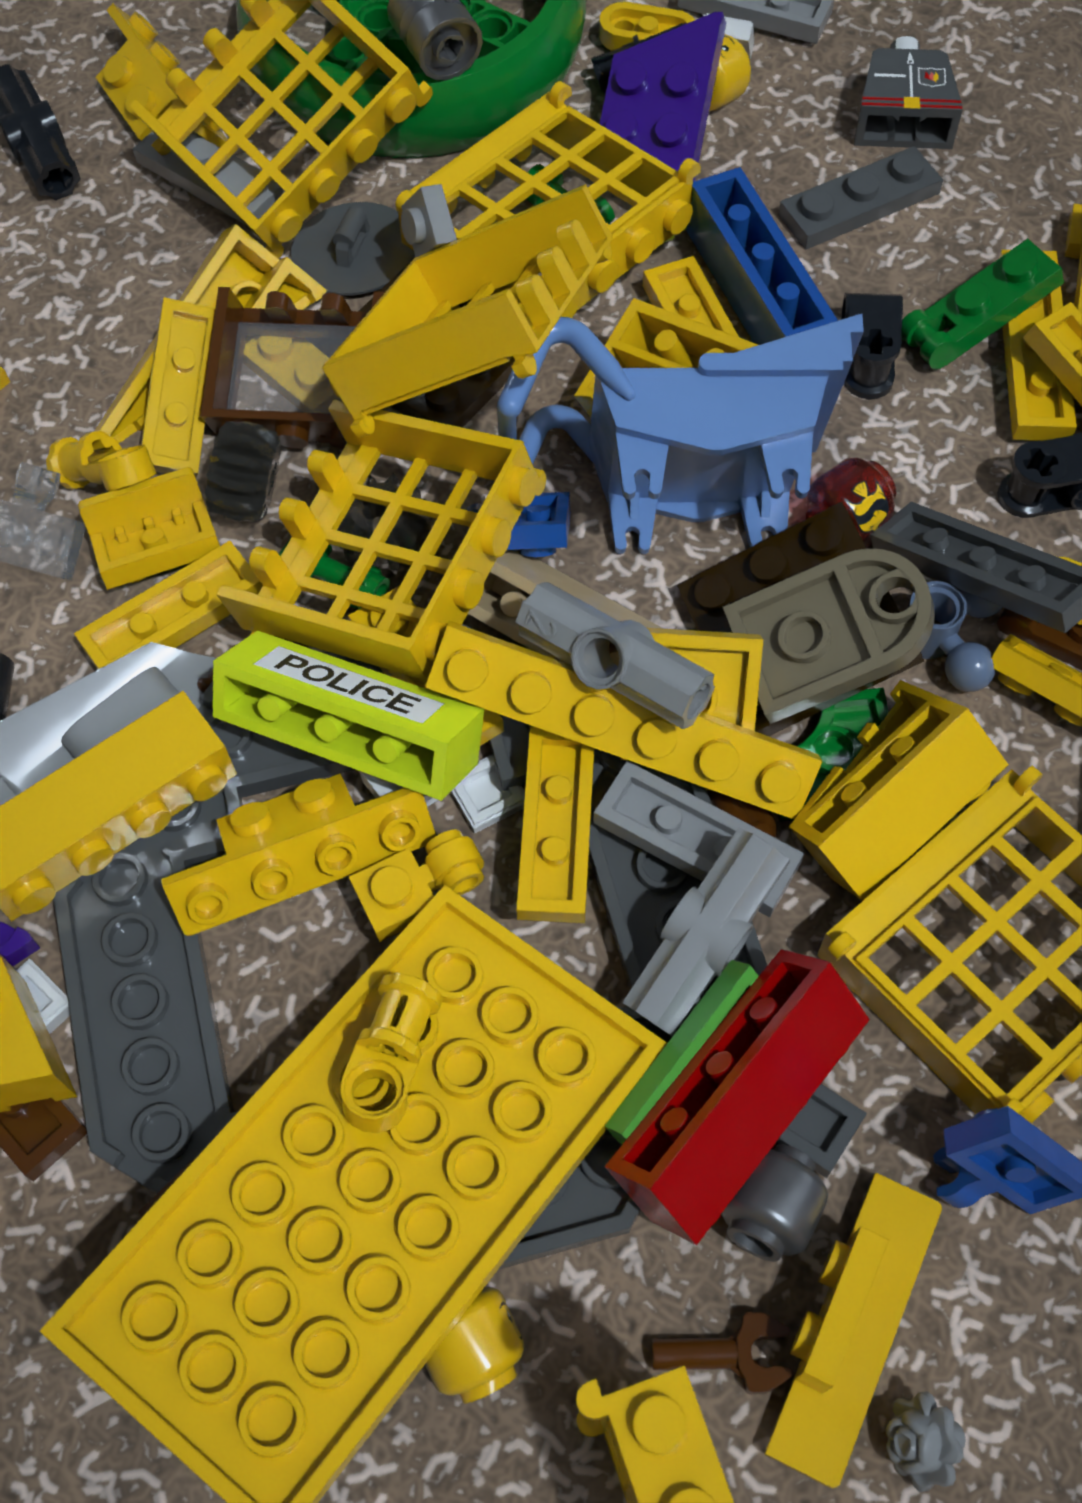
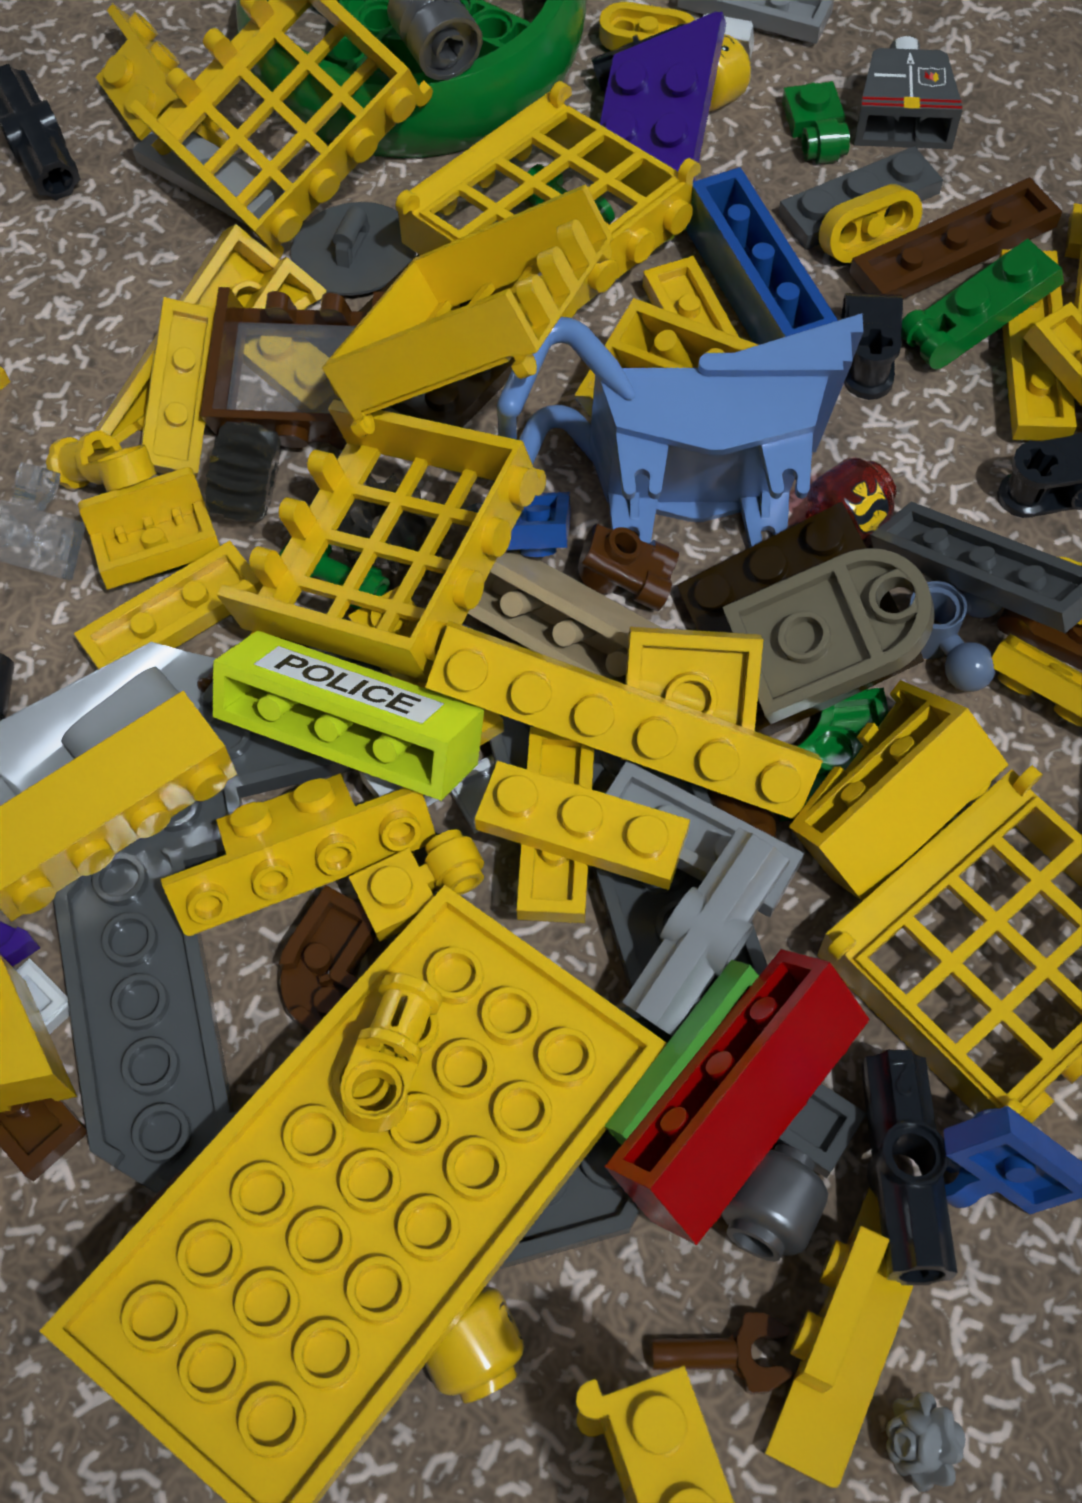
light grey plate [401,184,457,257] -> none
light grey piece [515,582,715,729] -> none
none -> reddish brown plate [279,885,377,1034]
none -> yellow plate [474,761,690,890]
none -> reddish brown plate [578,524,679,611]
none -> green plate [782,81,850,164]
none -> yellow plate [819,184,922,263]
none -> reddish brown plate [849,177,1062,299]
none -> black piece [861,1050,958,1286]

